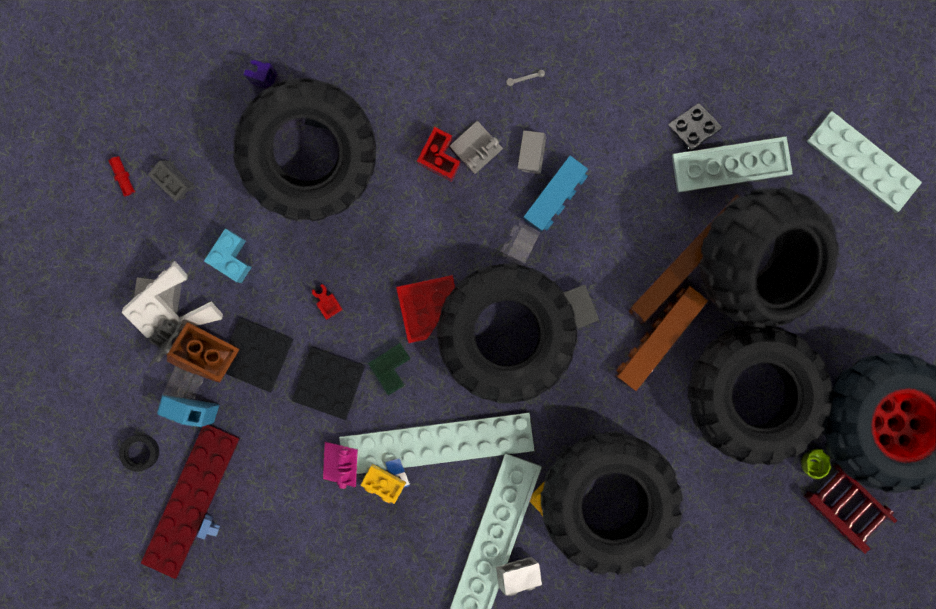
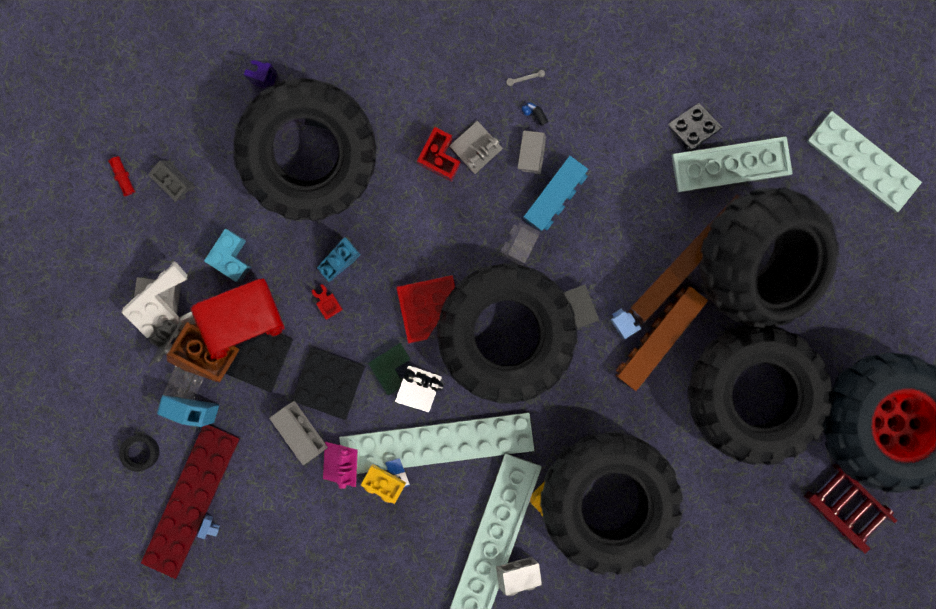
lime hair [801,449,831,479] -> none
none -> red windscreen [190,278,285,359]
none -> light grey brick [270,401,328,465]
none -> dark azure slope [317,237,361,282]
none -> hinge [395,365,443,412]
none -> arm [522,102,548,126]
none -> light blue brick [610,308,641,339]

